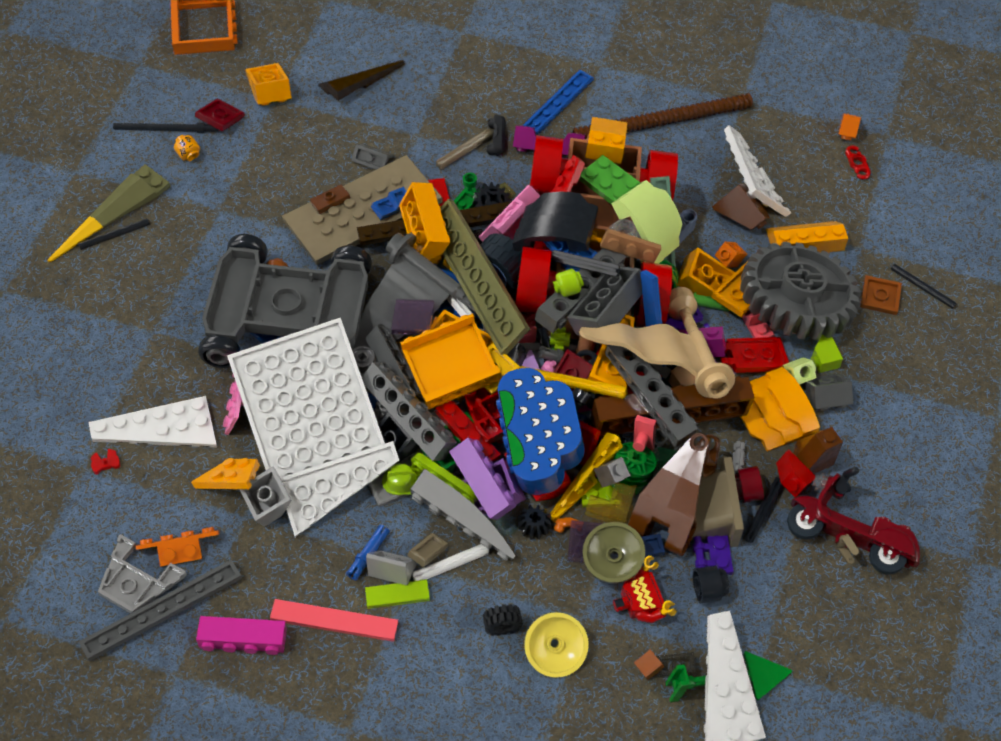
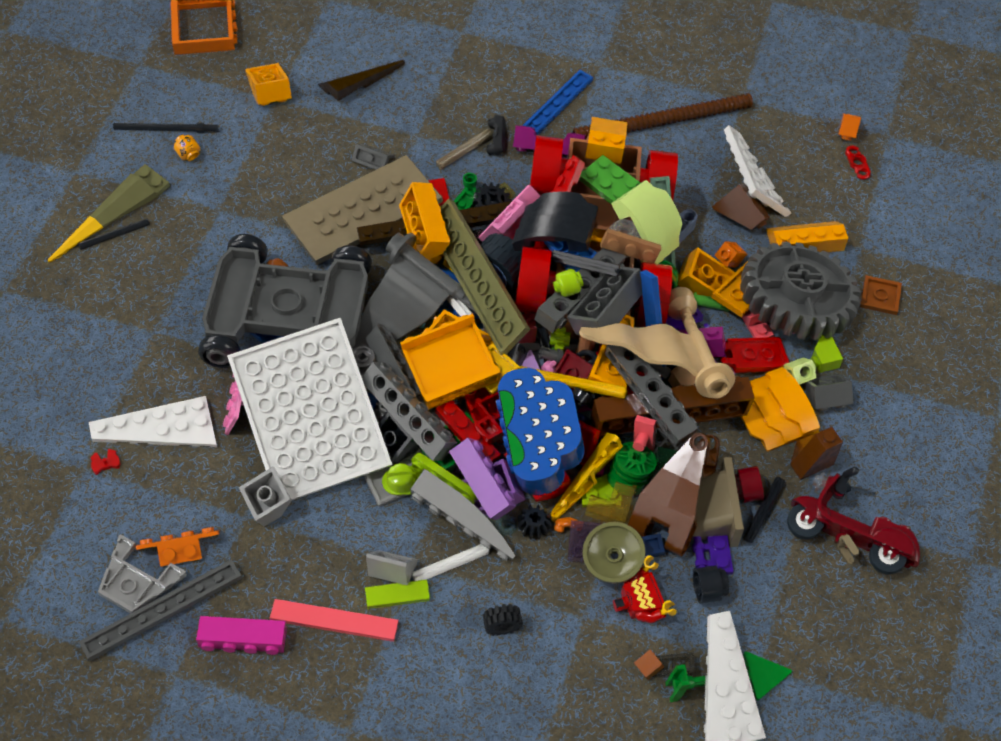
light orange wing [191,458,260,489] -> none
dark red tile [195,98,245,132] -> none
white wing [280,441,399,537] -> none
reddish brown plate [310,184,351,214] -> none
blue pin [346,525,390,580] -> none
blue slope [371,187,407,220] -> none
clear purple tile [391,299,435,335] -> none
dark tan tile [408,533,448,567] -> none
light yellow dish [524,612,588,677] -> none
flat silver brick [594,457,631,488] -> none
light grey axle [733,441,745,473] -> none
red slope [776,449,817,498] -> none
black bar [891,264,957,309] -> none

